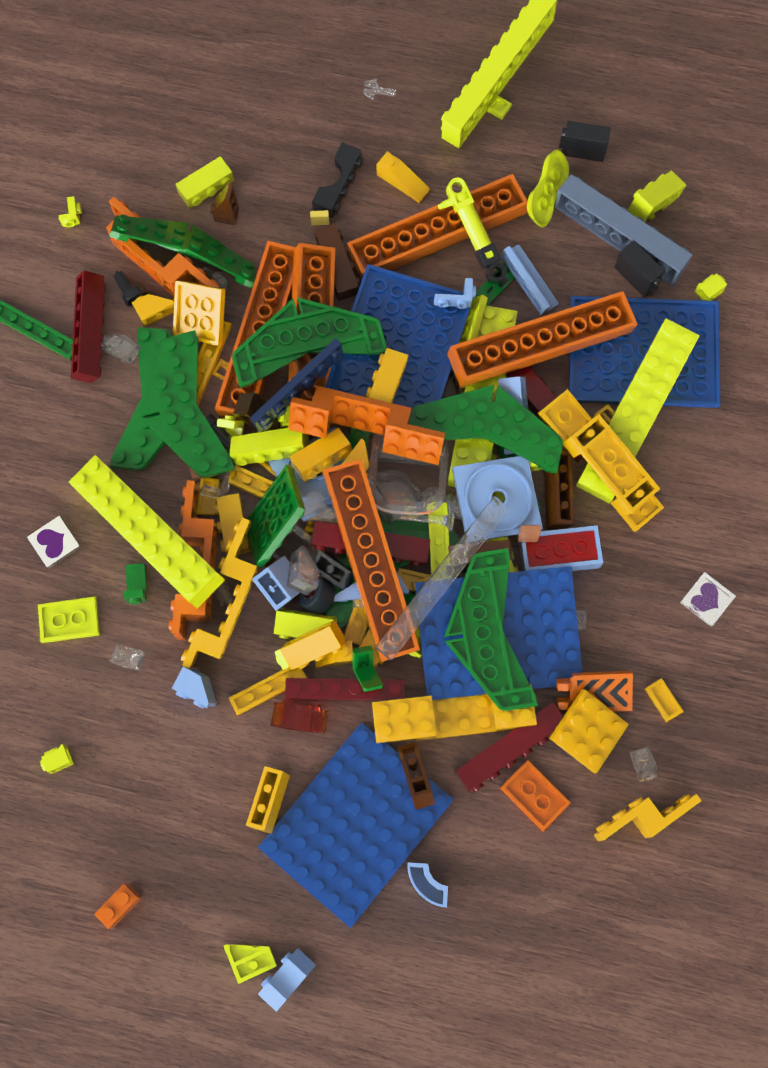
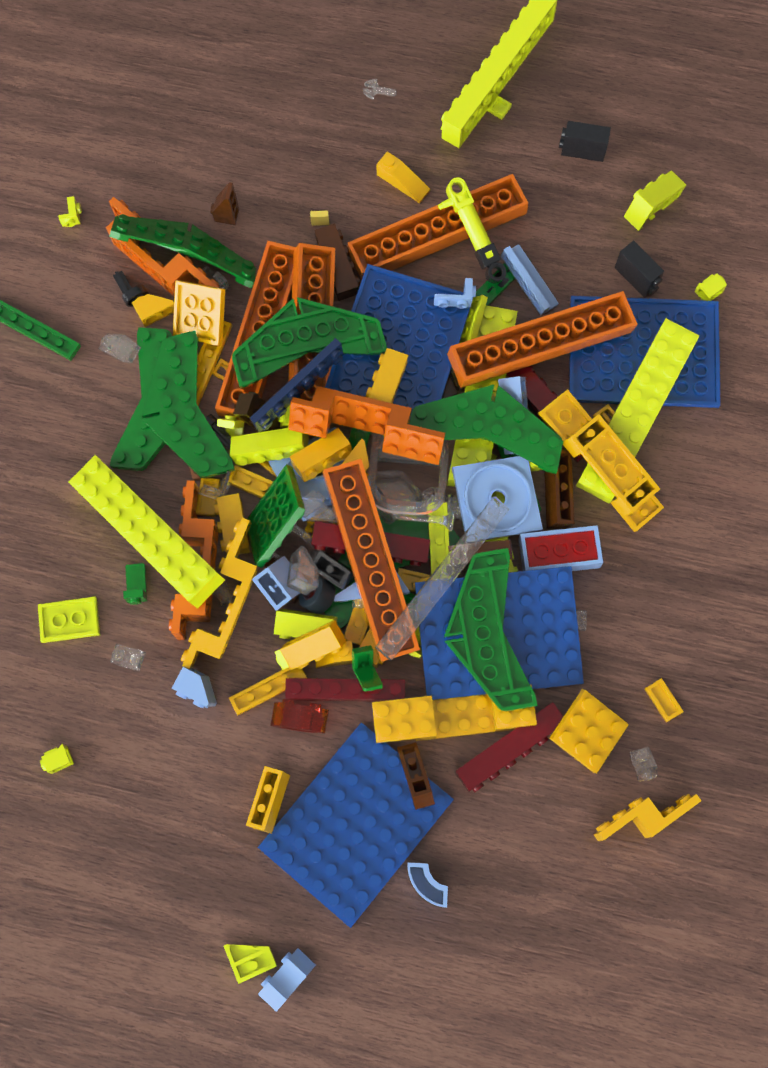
tile [27,516,81,569] -> none
dark red brick [71,270,106,383] -> none
orange brick [94,883,142,929] -> none
neon yellow brick [175,156,234,209] -> none
black arch [312,143,363,218] -> none
orange tile [500,760,571,832] -> none
nougat tile [517,525,541,542] -> none
neon yellow plate [527,149,569,228] -> none
sand blue brick [555,174,693,287] -> none
orange tile [556,671,633,712] -> none
clear tile [680,572,736,627] -> none

